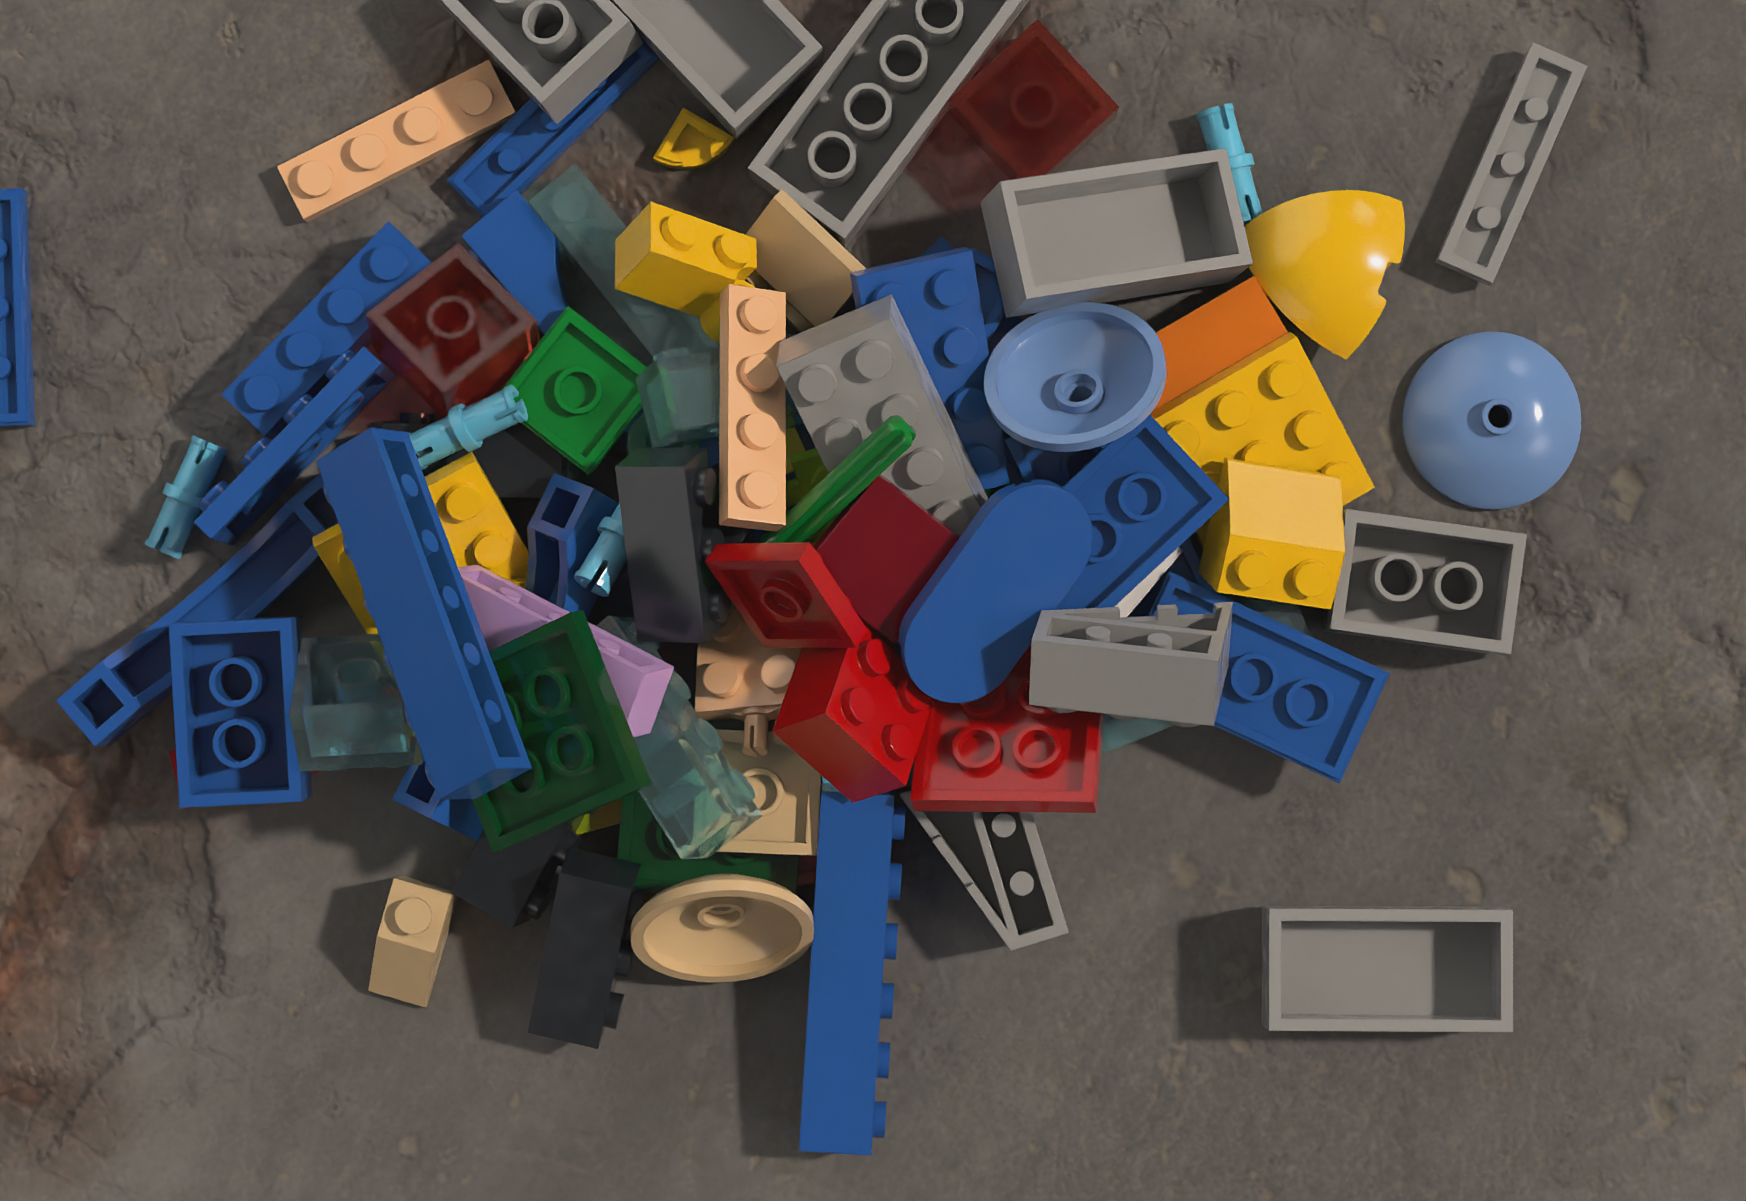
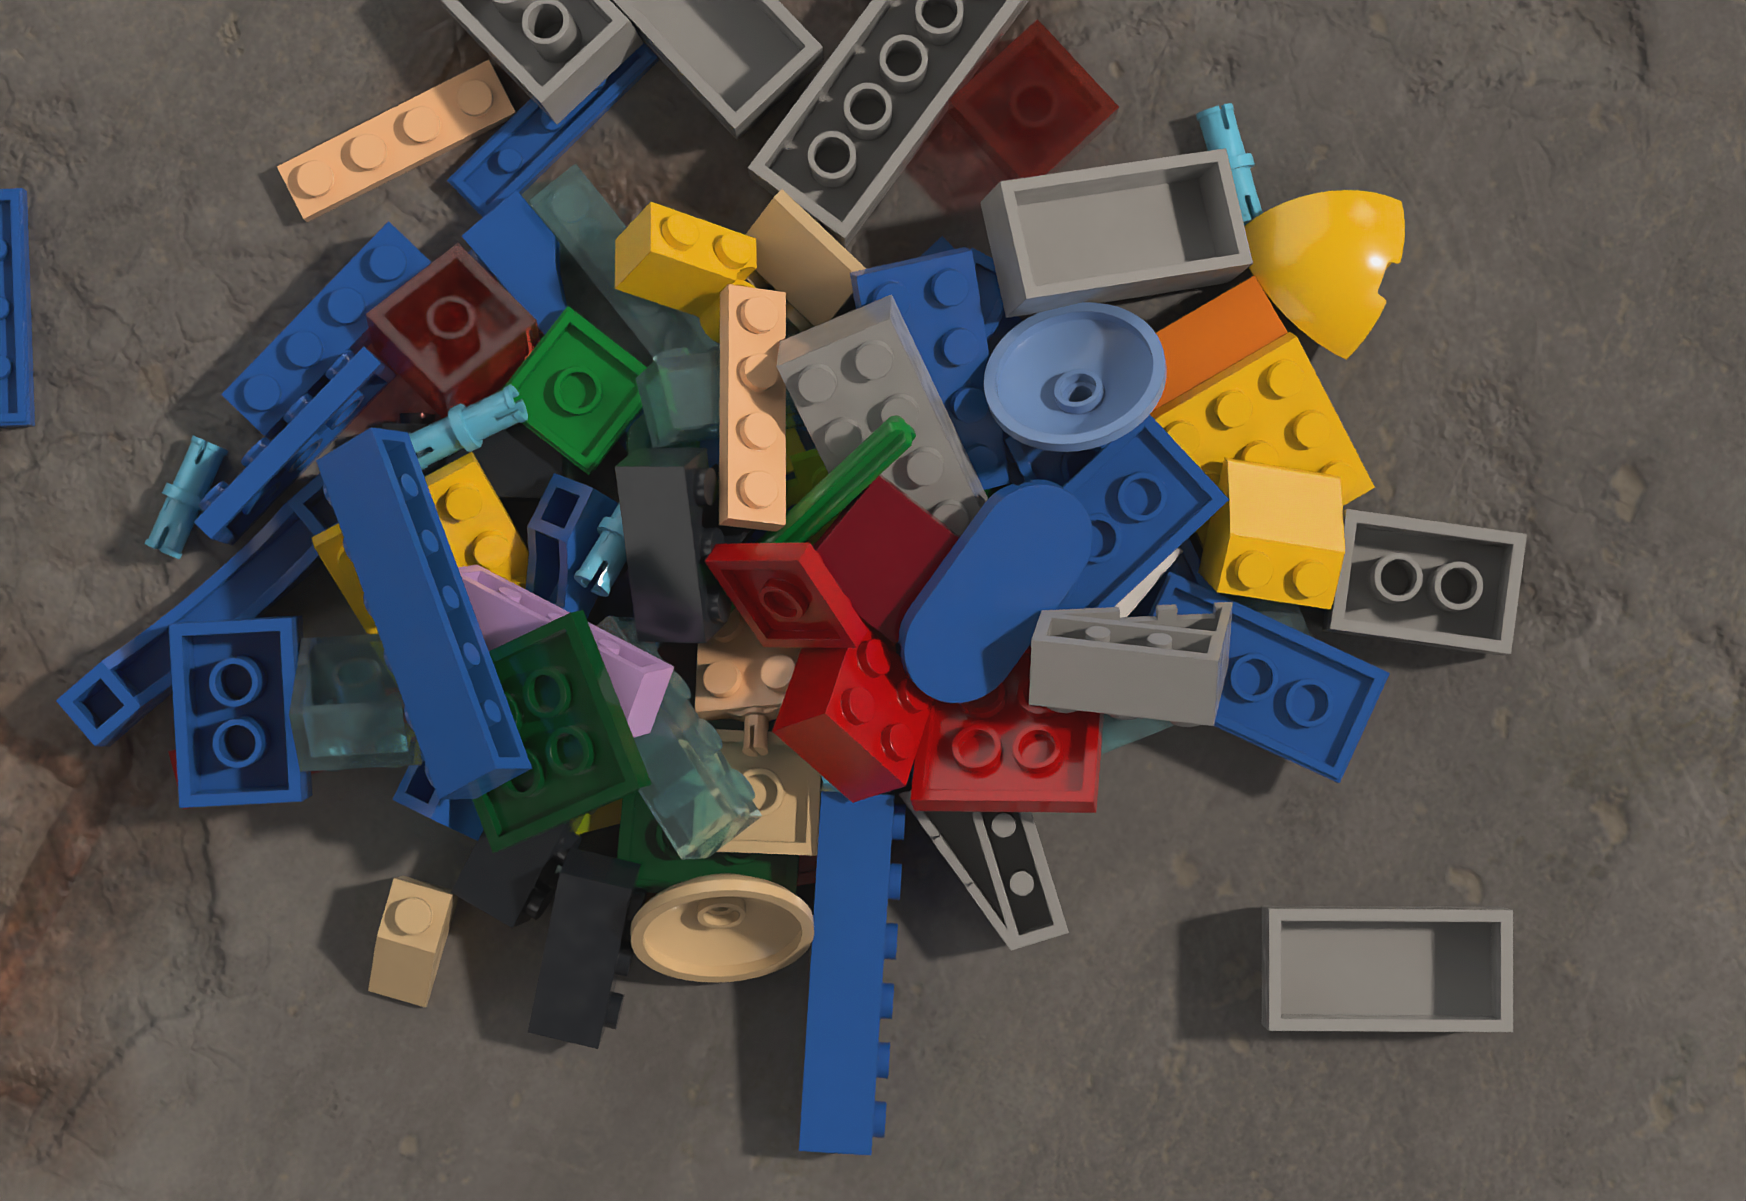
yellow tile [653,107,735,170] -> none
medium blue dish [1402,332,1581,510] -> none
light grey plate [1435,42,1588,286] -> none

